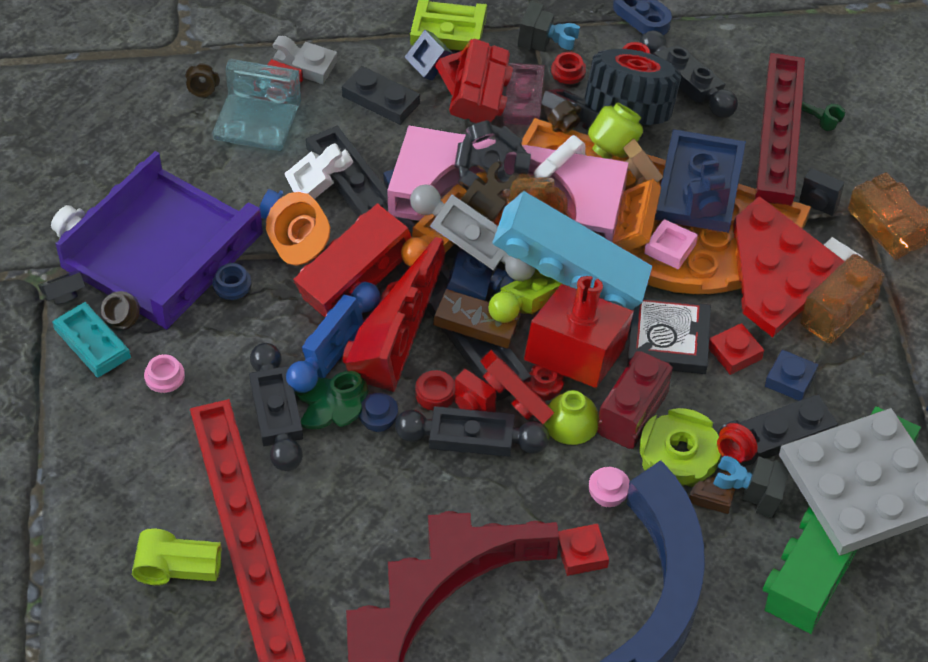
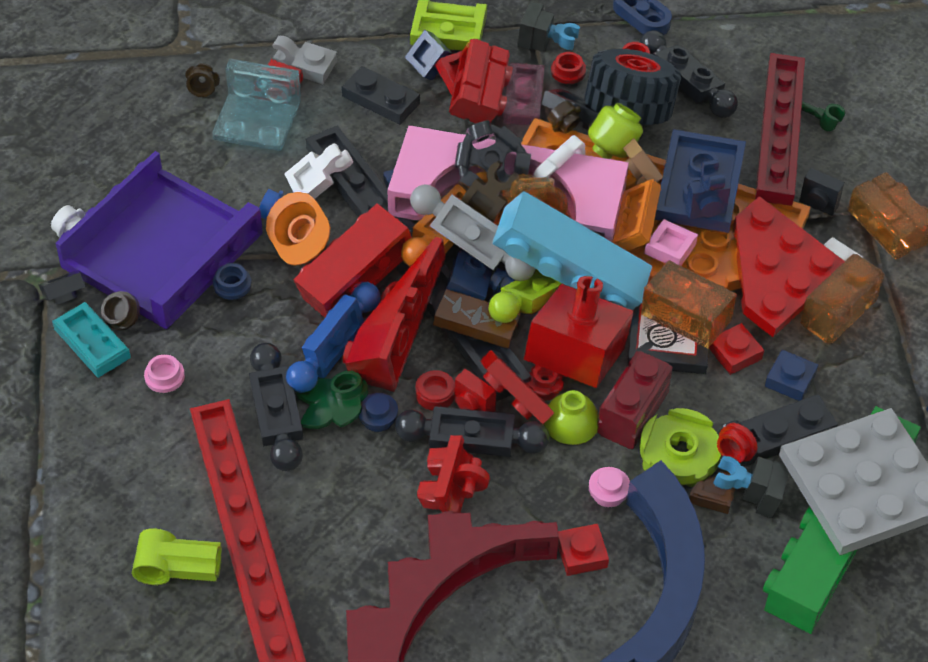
none -> red hips [417,435,490,513]
none -> clear orange brick [641,260,736,348]

